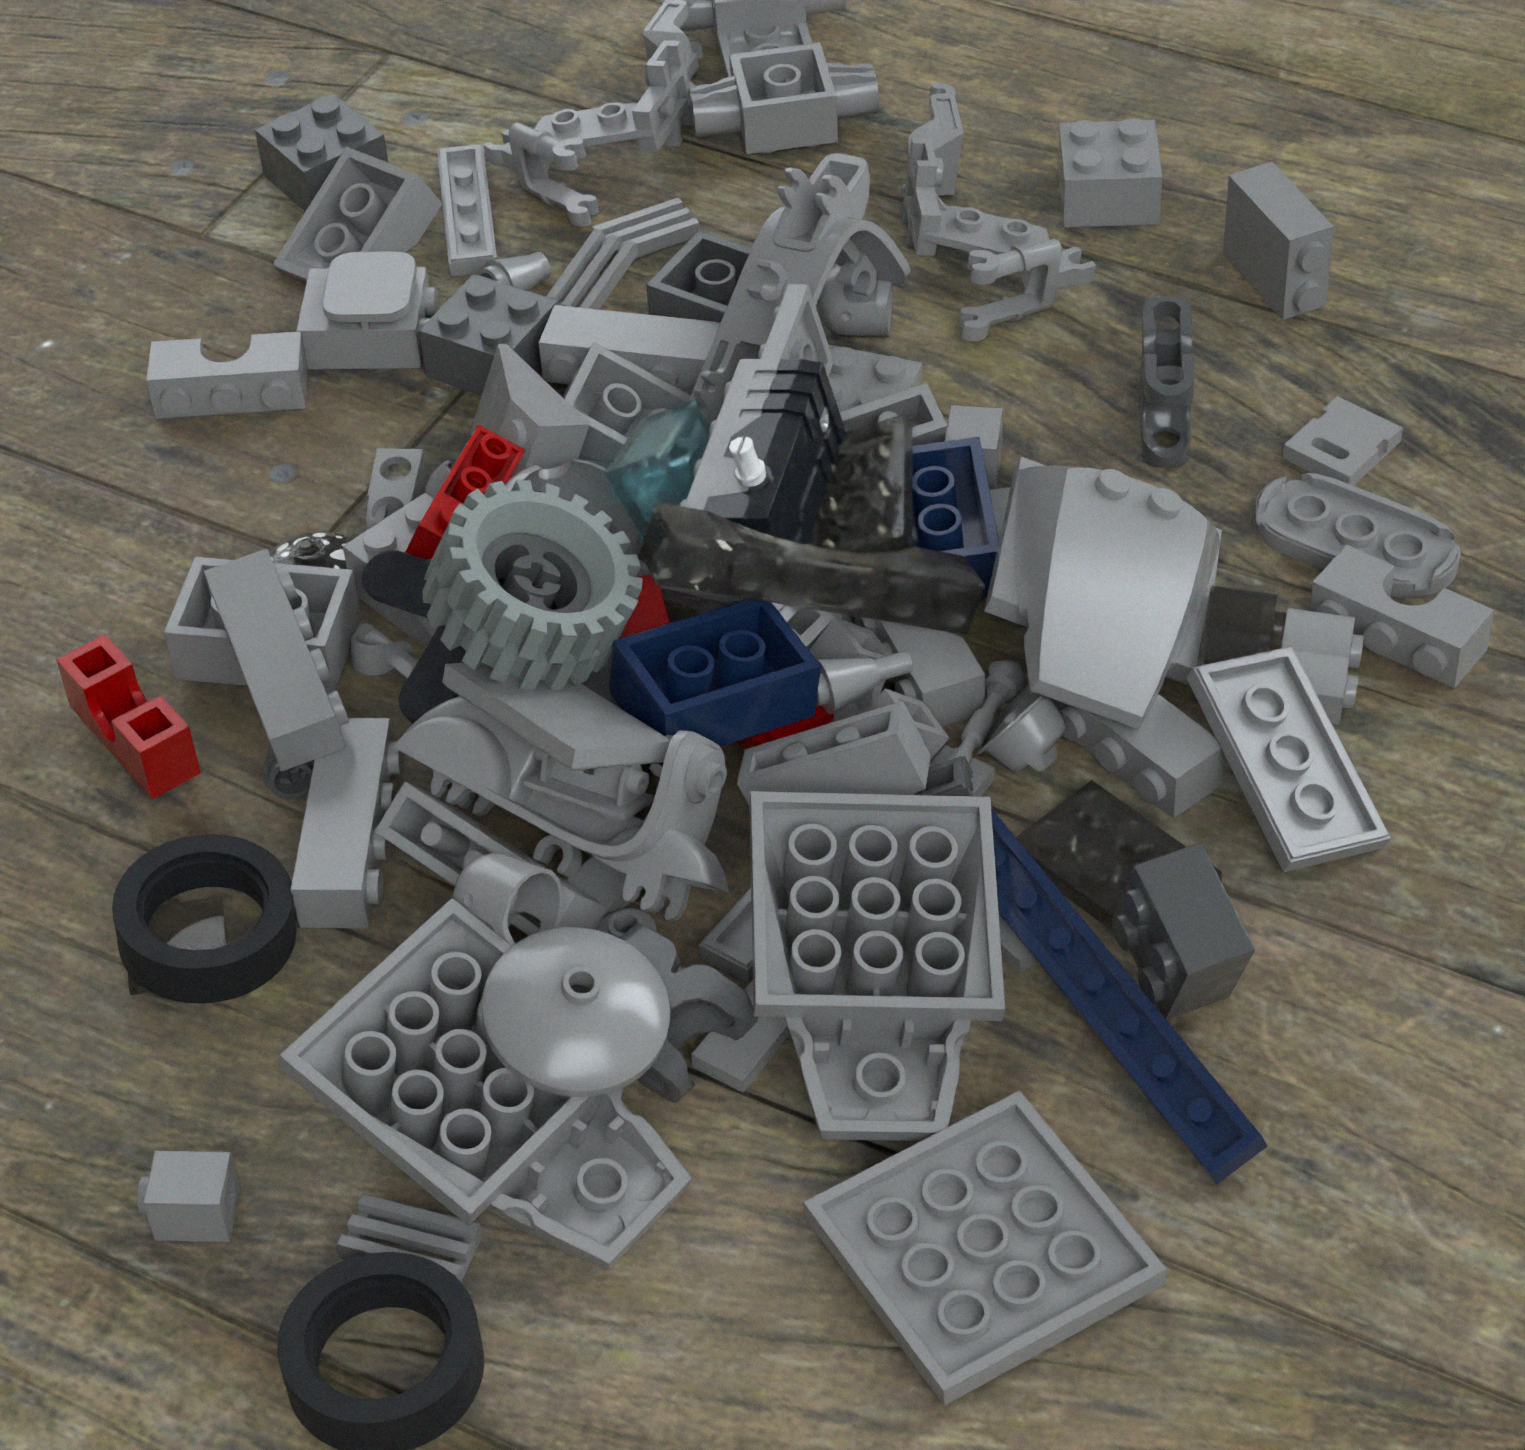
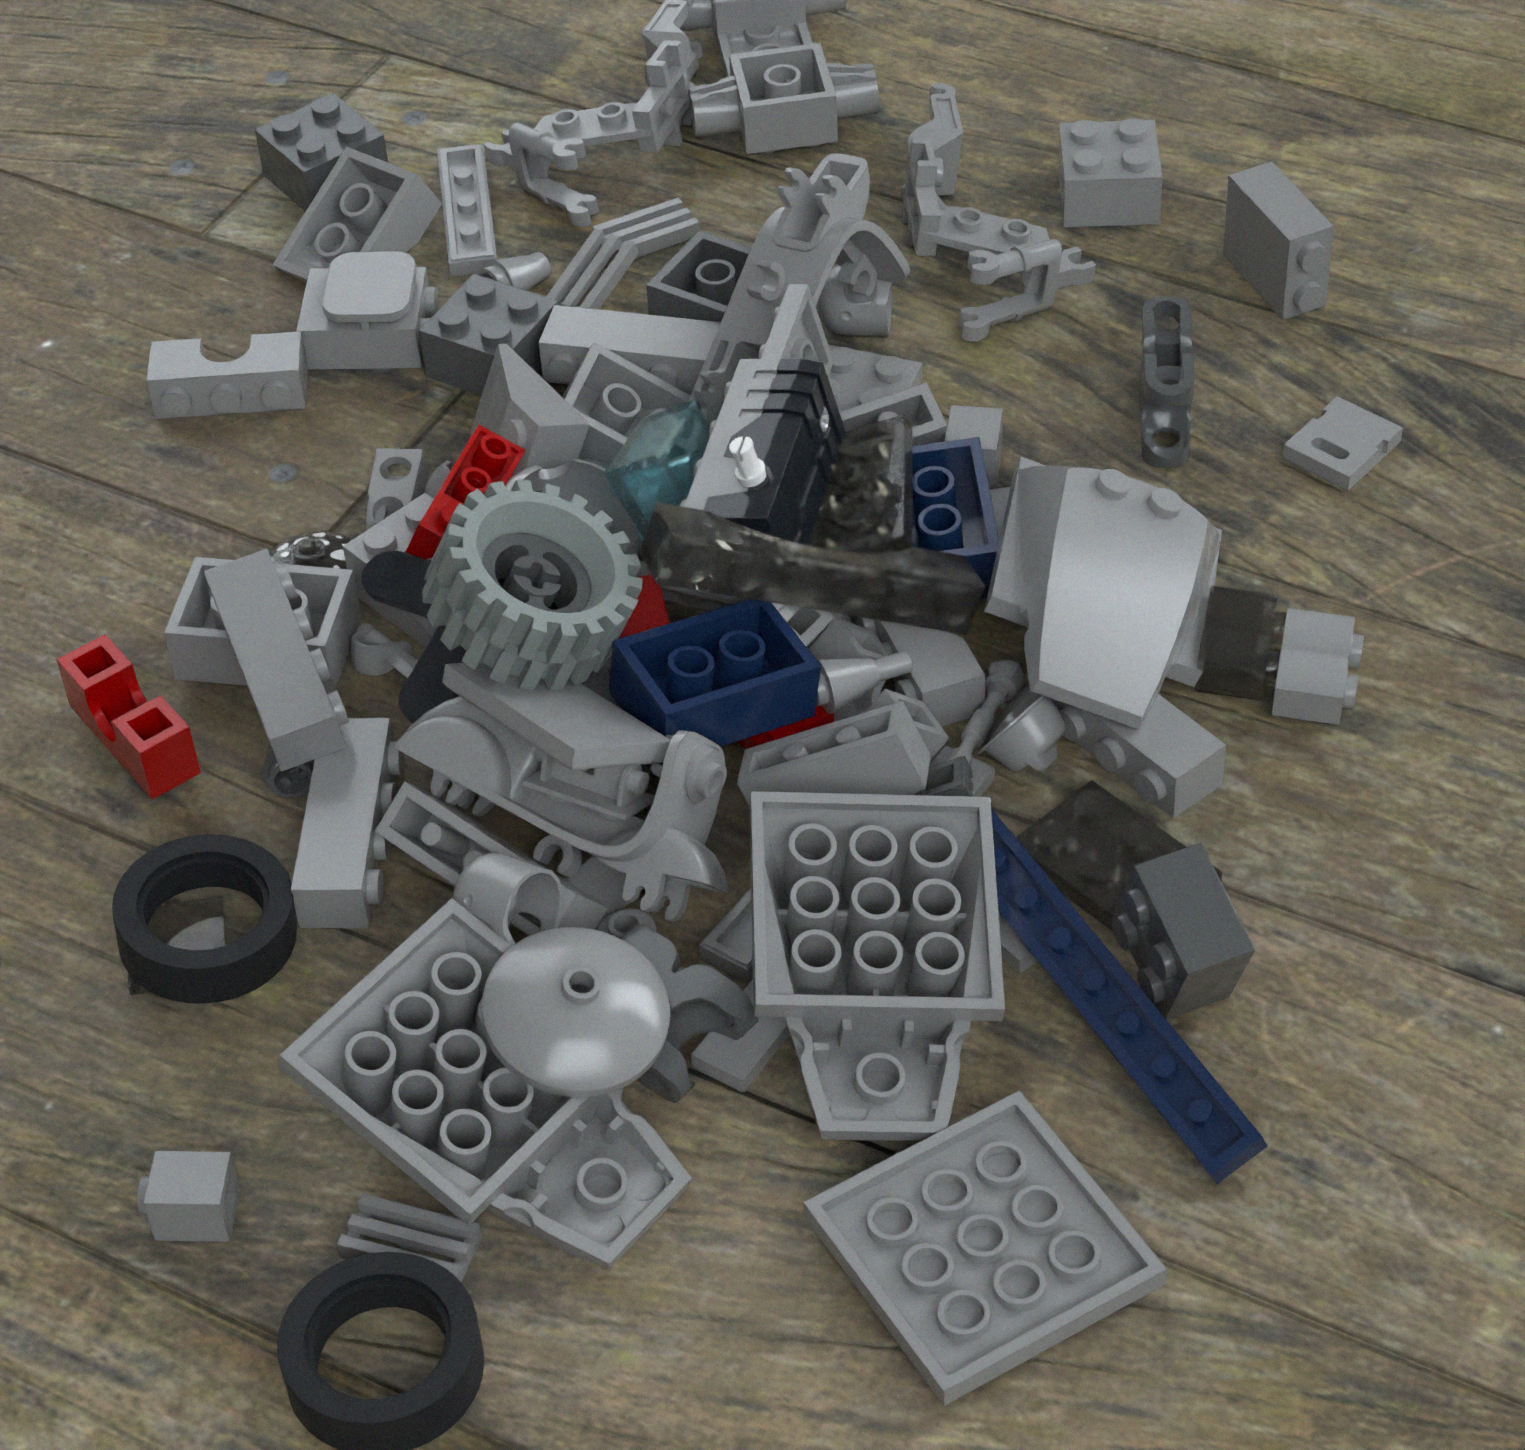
light grey tile [1187,647,1391,873] -> none
light grey tile [1254,473,1461,598] -> none
light grey arch [1310,544,1494,689] -> none

